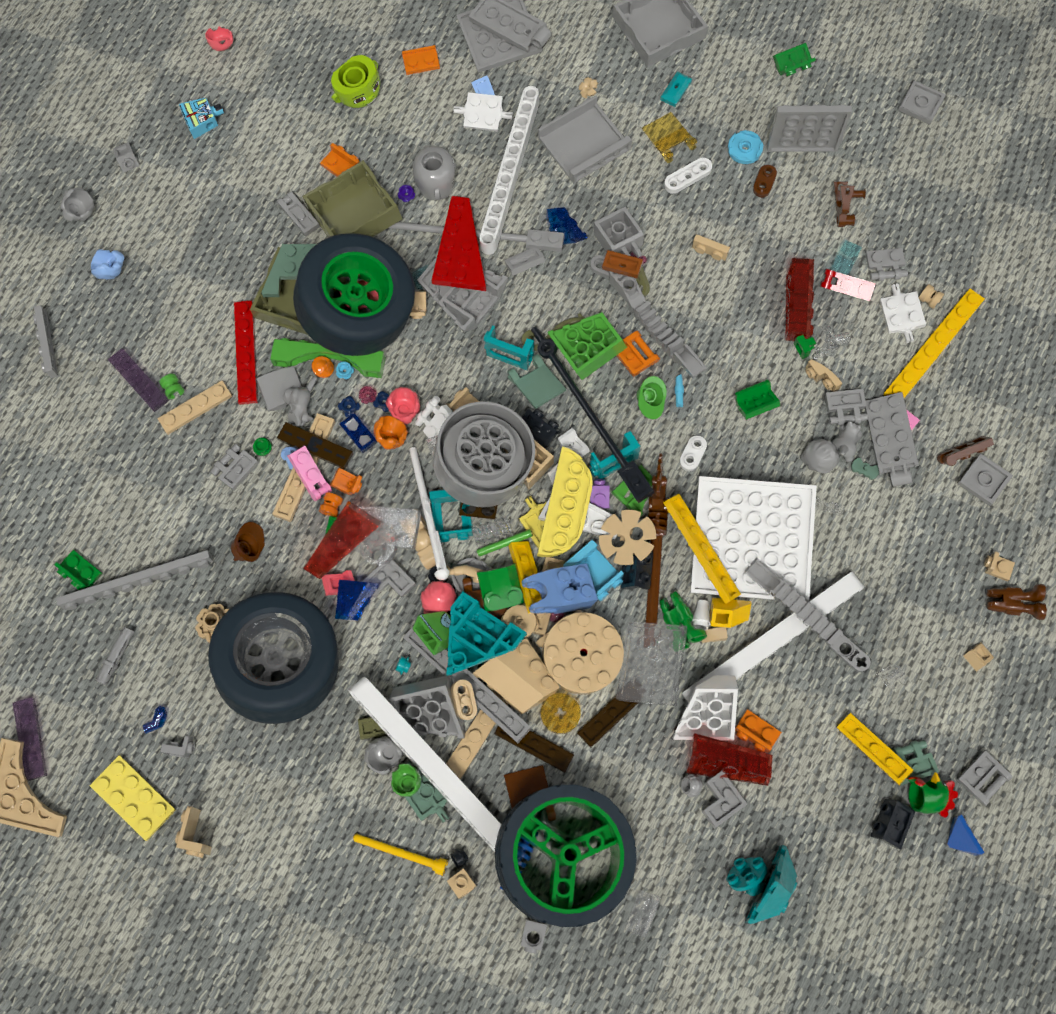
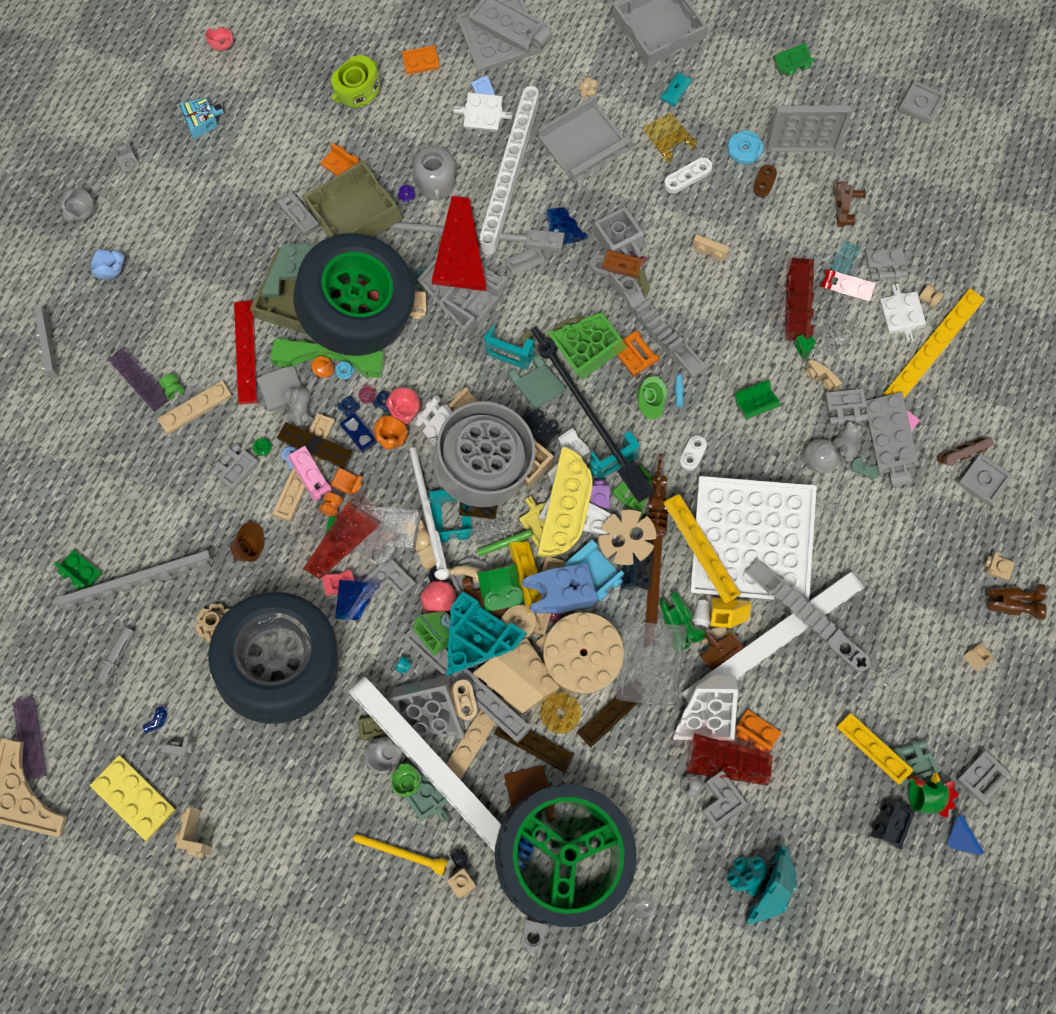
none -> reddish brown plate [699,631,744,671]

